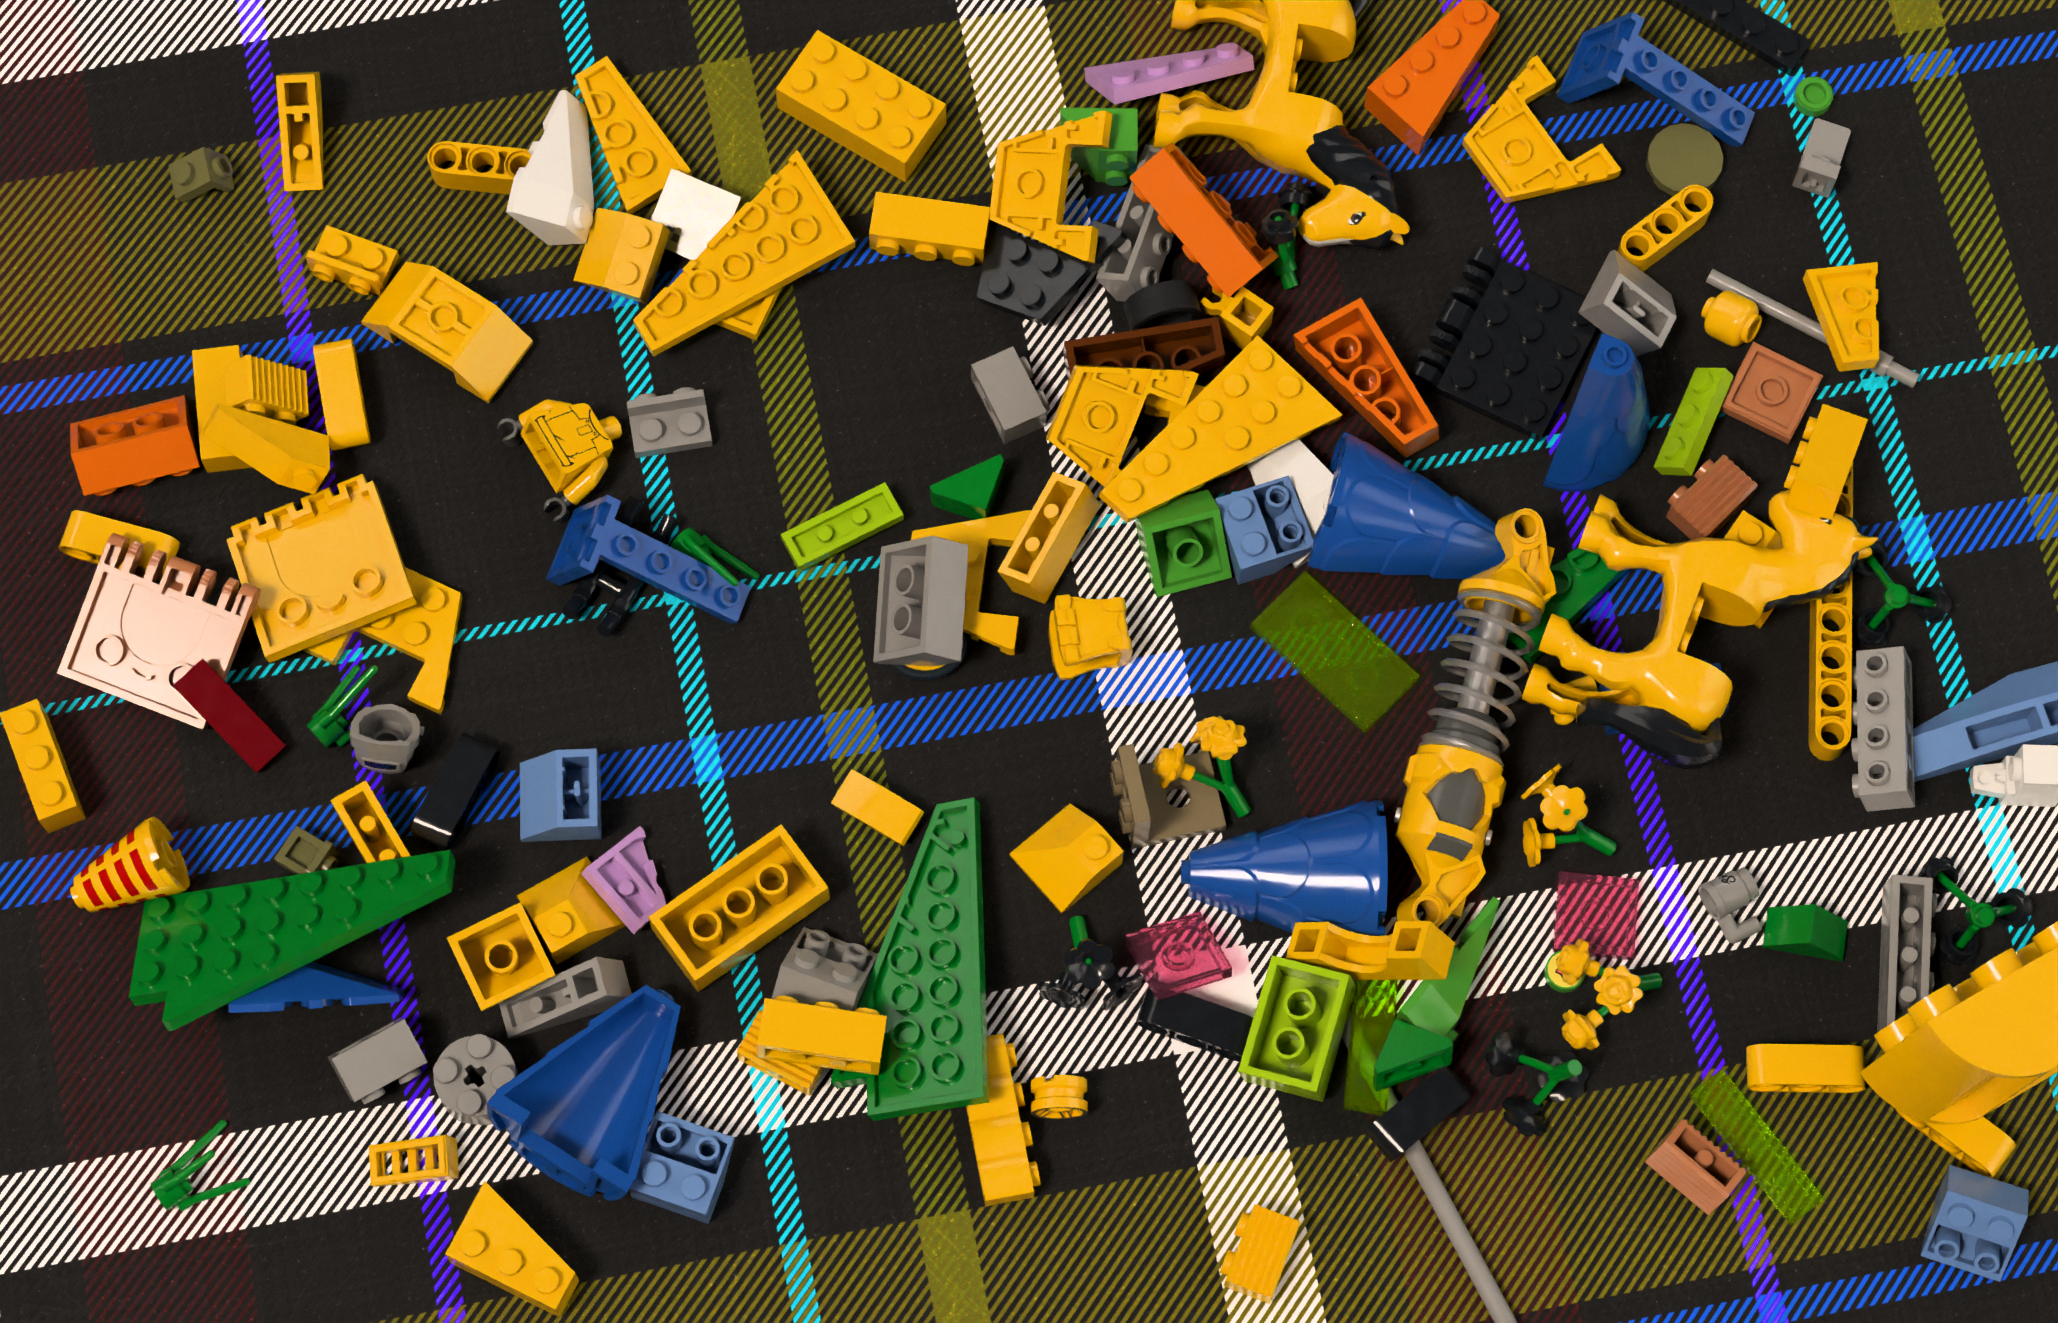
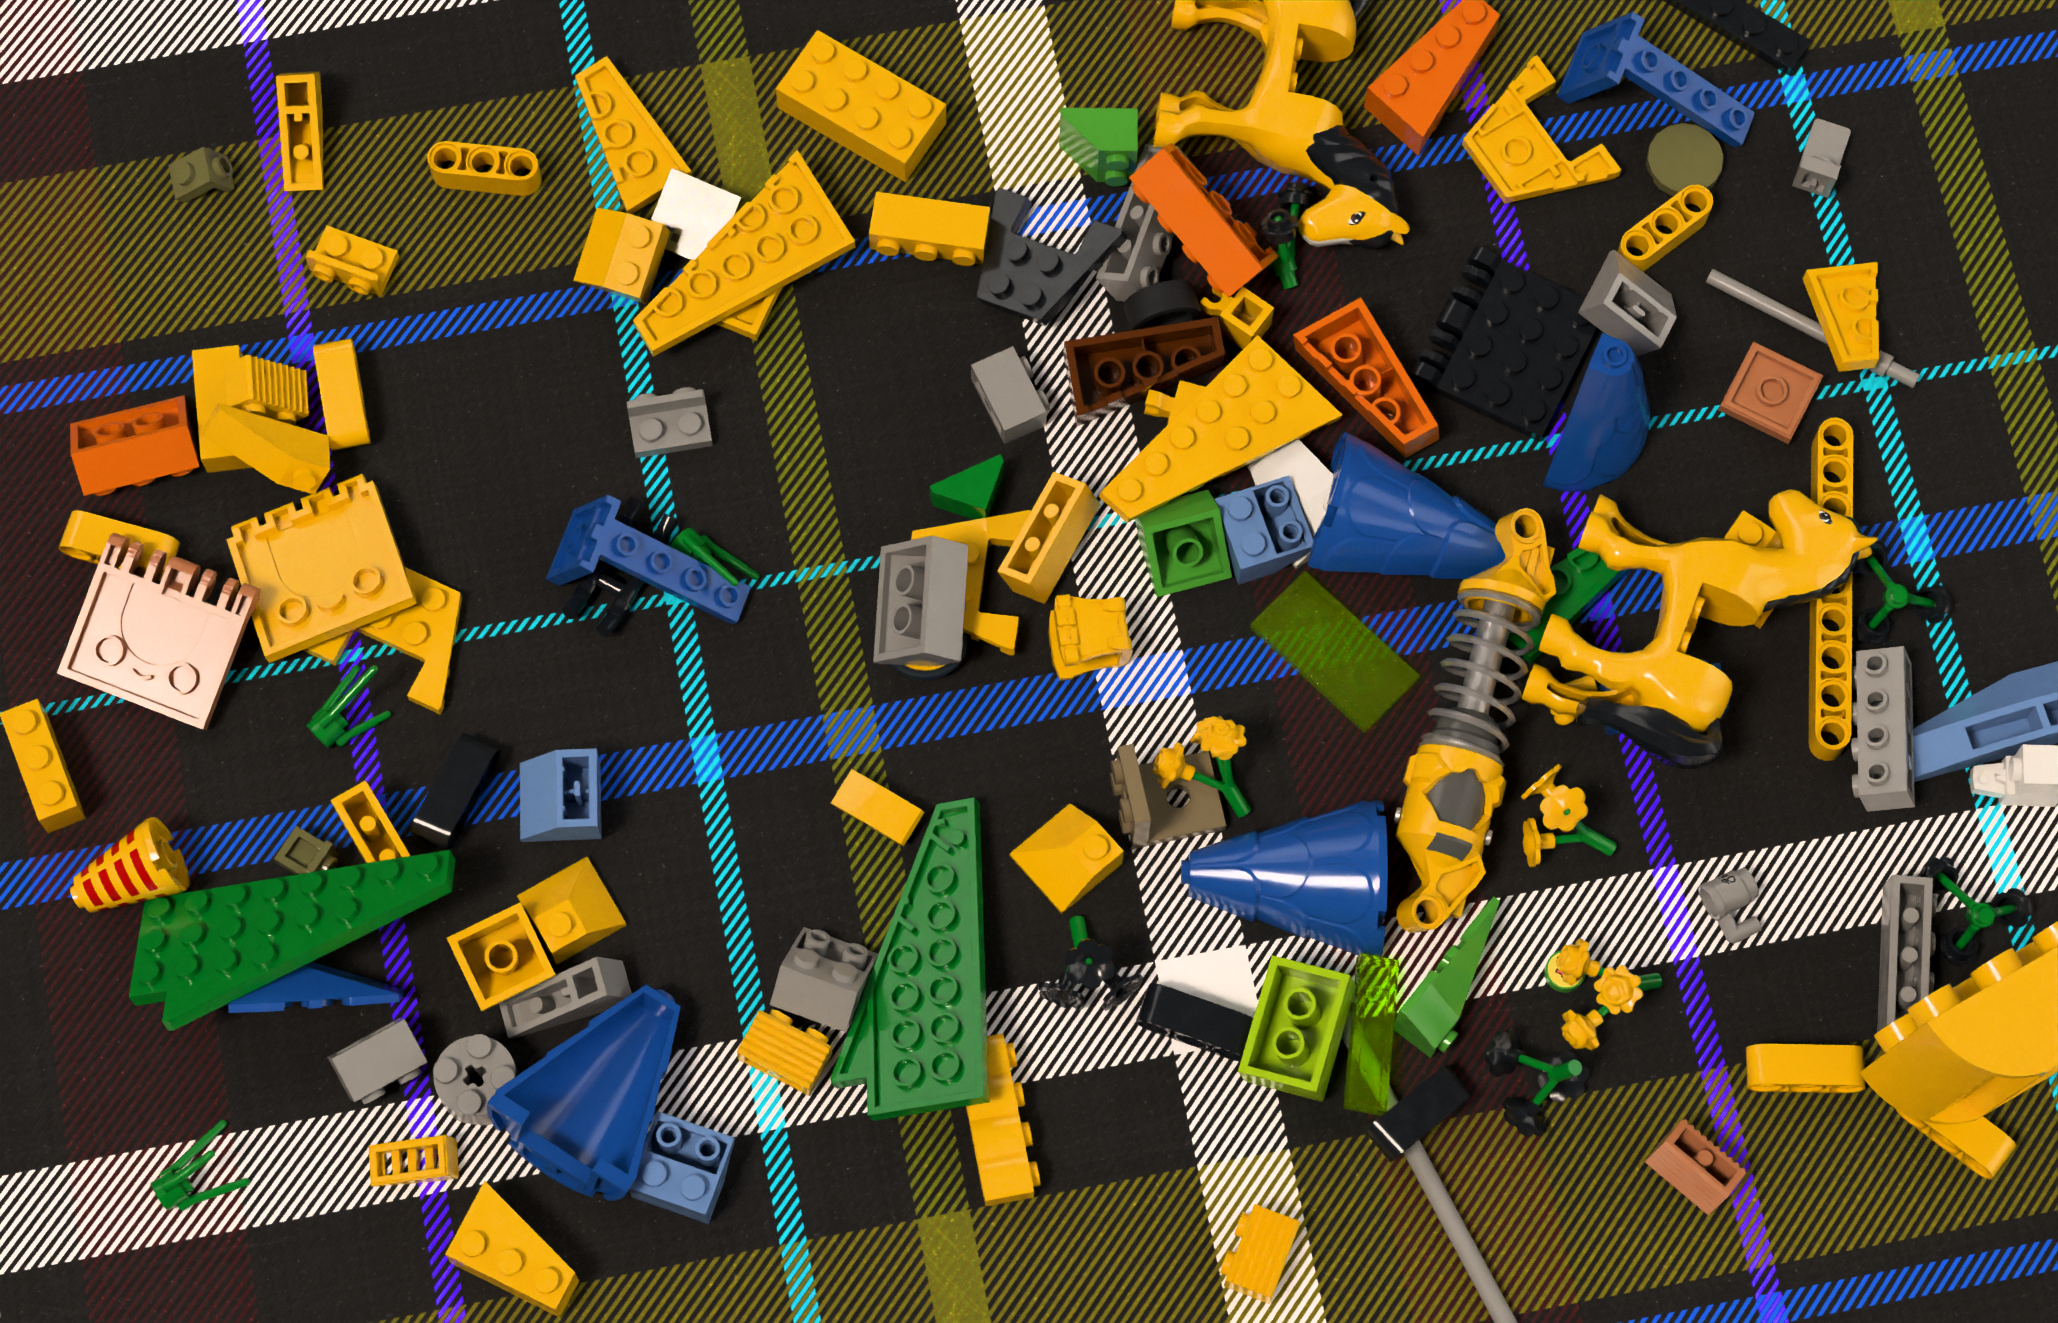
dark red tile [173,658,286,773] -> none
light grey helmet [349,704,424,774] -> none
yellow slope [361,262,533,404] -> none
yellow torso [497,399,622,524] -> none
white wedge [506,90,594,245] -> none
lavender wing [581,826,666,934] -> none
yellow brick [648,824,830,992] -> none
yellow brick [757,996,887,1076] -> none
lime plate [781,482,904,572] -> none
yellow wing [989,110,1113,263] -> none
yellow wheel [1031,1075,1088,1119] -> none
yellow wing [1046,365,1199,488] -> none
lavender wing [1084,43,1254,105] -> none
clear pink tile [1125,911,1232,1000] -> none
yellow arch [1285,921,1455,980] -> none
green slope [1373,1019,1453,1092] -> none
clear pink tile [1552,871,1639,960] -> none
lime plate [1654,368,1734,476] -> none
nougat brick [1666,455,1758,540] -> none
clear neon green tile [1689,1069,1825,1225] -> none
yellow head [1701,290,1762,347] -> none
green slope [1762,904,1848,962] -> none
yellow brick [1784,404,1868,520] -> none
bright green tile [1793,77,1833,117] -> none
medium blue slope [1921,1164,2029,1282] -> none

